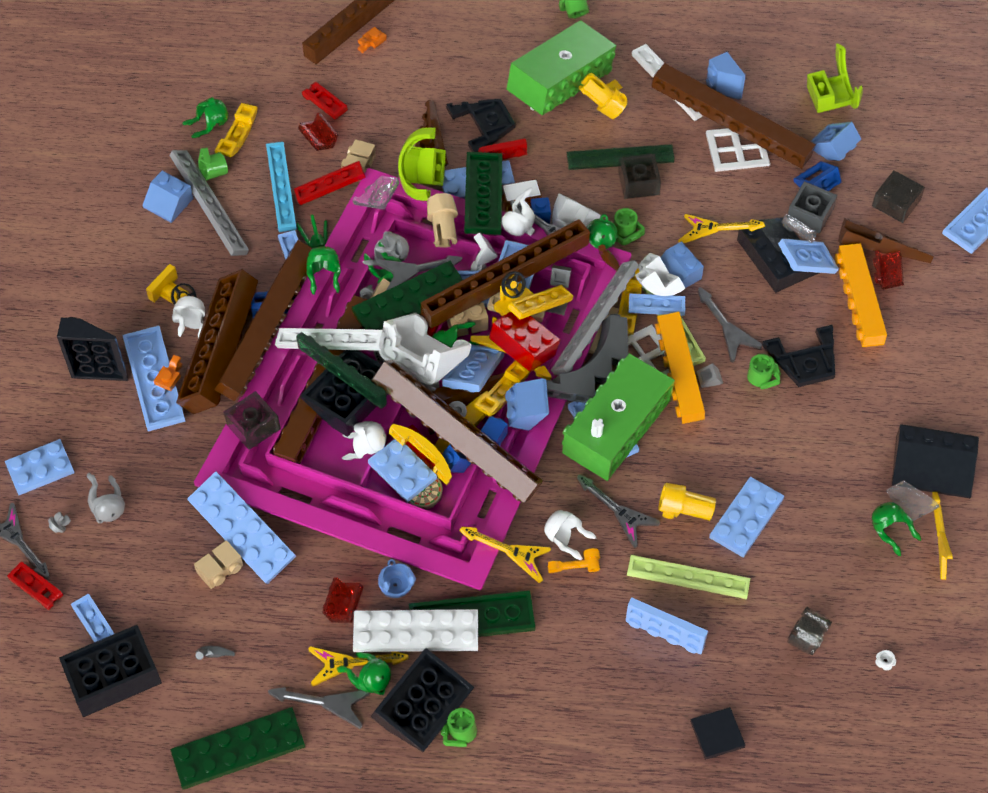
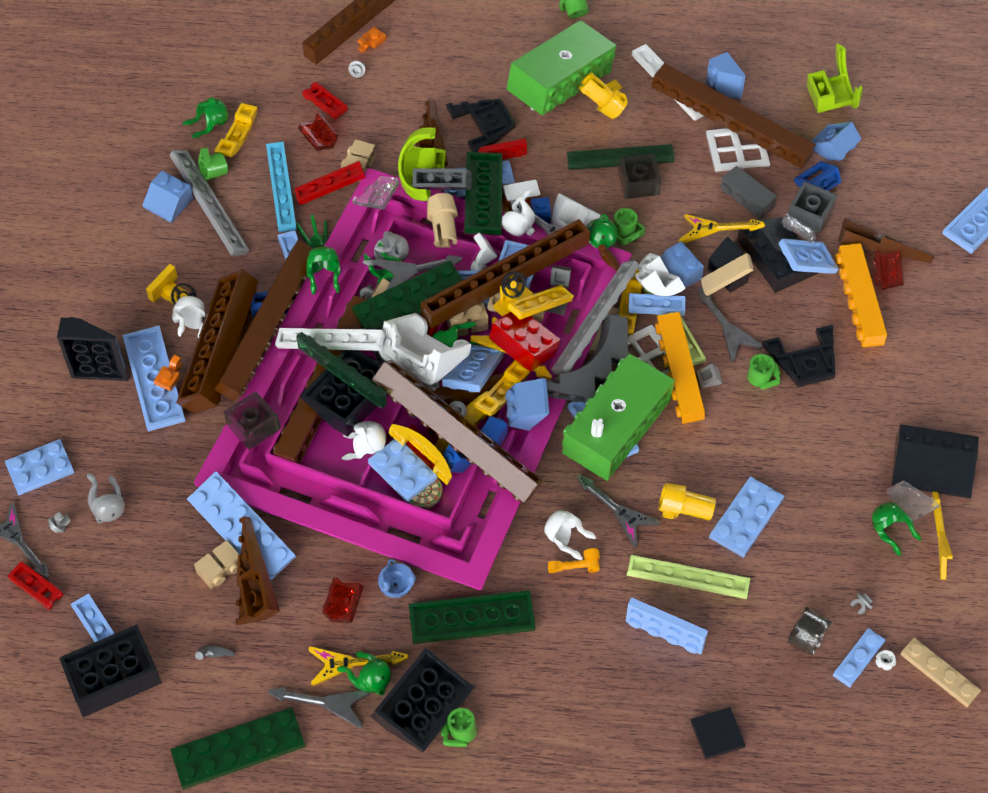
white plate [353,609,478,652] -> none
yellow piece [459,527,551,583] -> none
clear smoke brick [872,170,925,223] -> none
none -> reddish brown wedge [235,516,280,625]
none -> plate [348,60,366,78]
none -> dark grey brick [413,168,472,190]
none -> tan tile [701,253,754,296]
none -> black slope [707,237,749,293]
none -> dark grey brick [720,166,777,219]
none -> light blue plate [833,628,885,688]
none -> light grey plate [850,593,873,615]
none -> tan plate [900,638,981,708]

